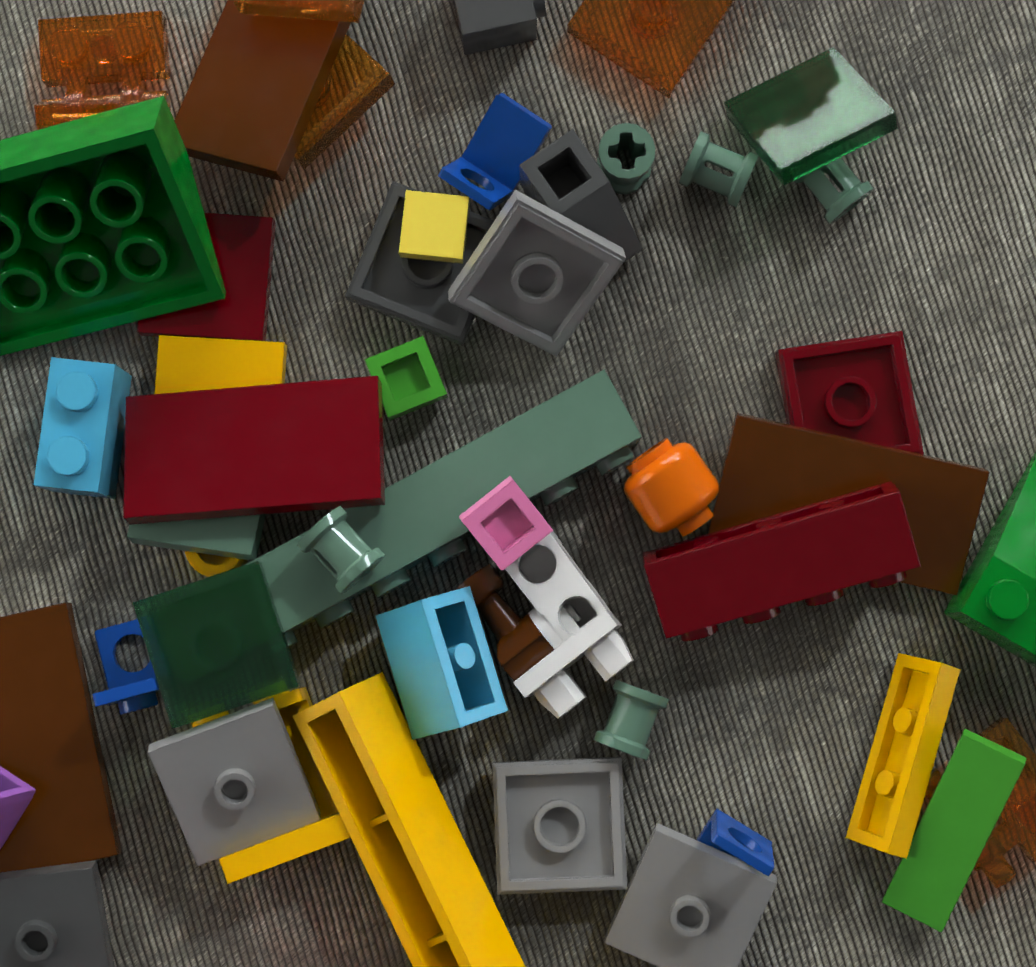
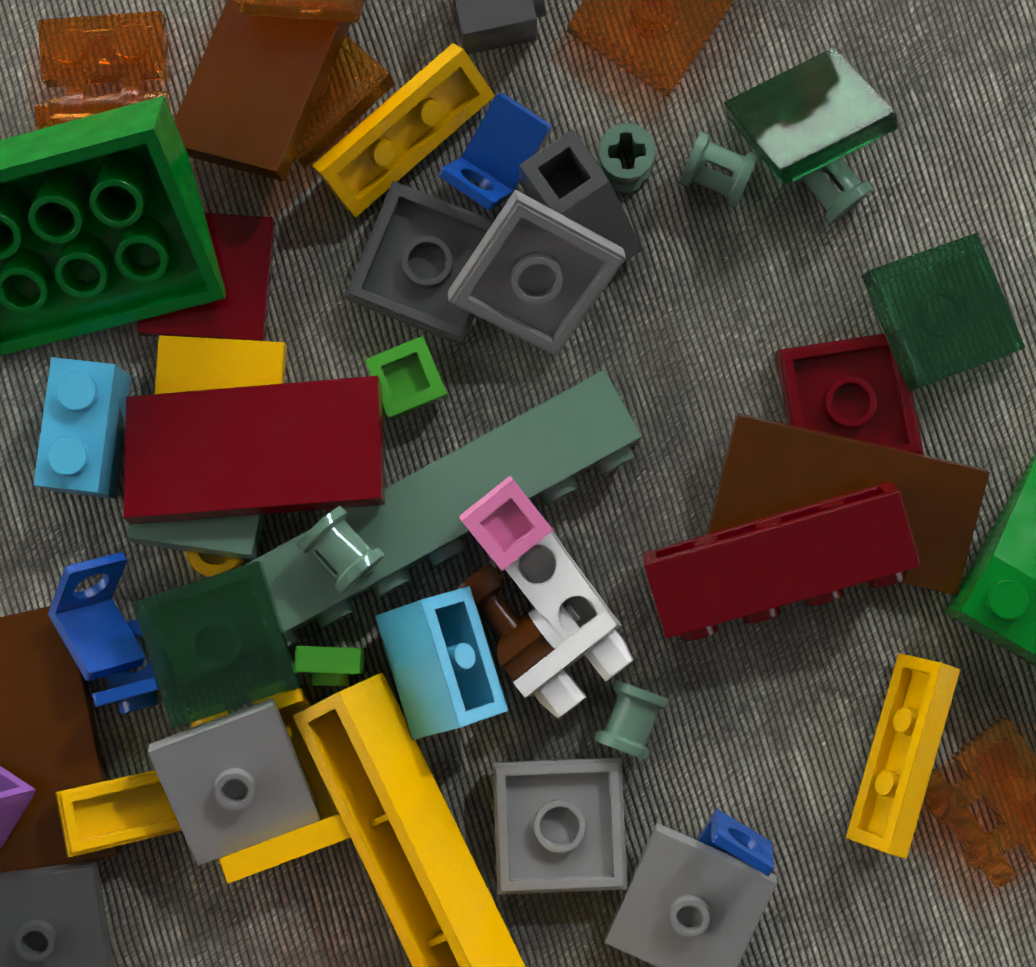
light yellow tile [399,190,470,264] -> none
orange head [624,438,719,537] -> none
bright green tile [882,728,1027,933] -> none
none -> blue bracket [48,552,146,681]
none -> yellow tile [55,770,182,857]
none -> bright green plate [295,646,367,686]
none -> yellow plate [312,43,495,218]
none -> clear green tile [861,233,1025,393]

